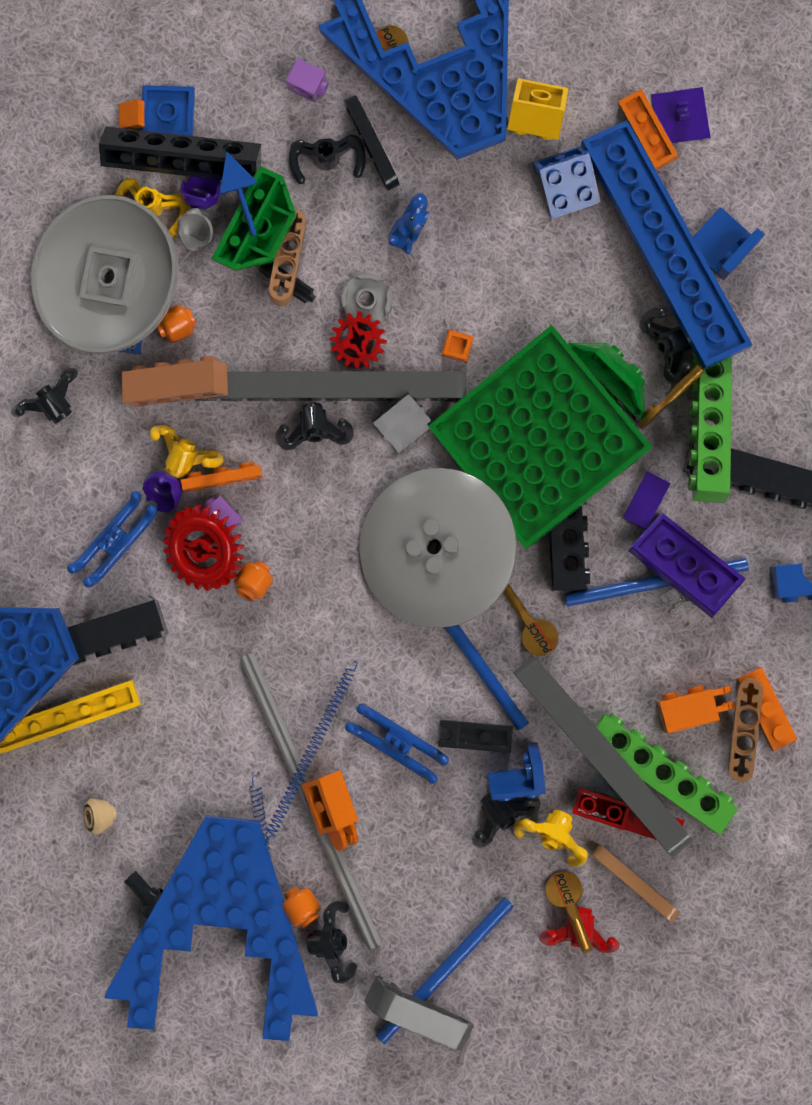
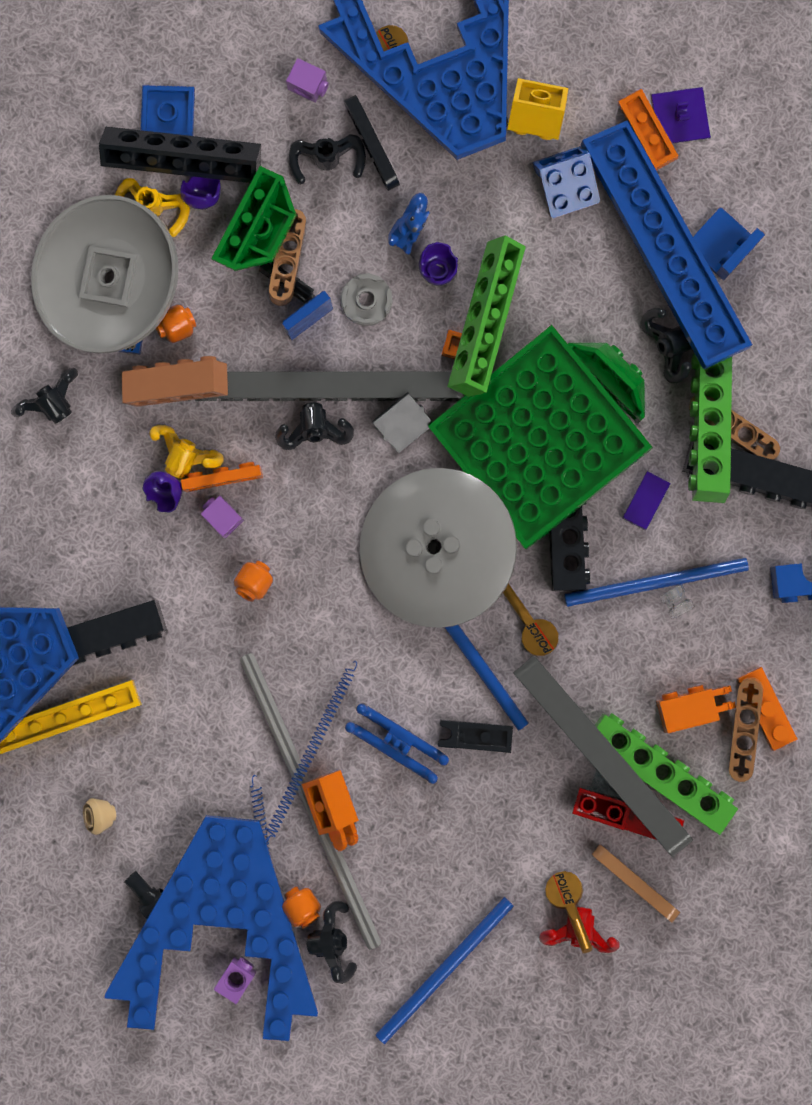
blue piece [67,491,157,588] -> none
orange tile [119,99,144,129] -> none
red gear [163,505,245,591] -> none
light grey piece [177,208,213,252] -> none
blue piece [220,152,258,236] -> none
red gear [330,311,387,369] -> none
beam [364,976,474,1051] -> none
black piece [472,793,541,848] -> none
blue bracket [487,742,546,801] -> none
yellow piece [513,810,588,866] -> none
dark purple tile [628,513,746,618] -> none
pearl gold piece [638,364,705,430] -> none
none -> medium lavender brick [214,957,256,1004]
none -> blue tile [282,291,333,340]
none -> dark purple hair [418,242,458,286]
none -> bright green brick [447,235,526,397]
none -> medium nougat beam [689,396,780,460]

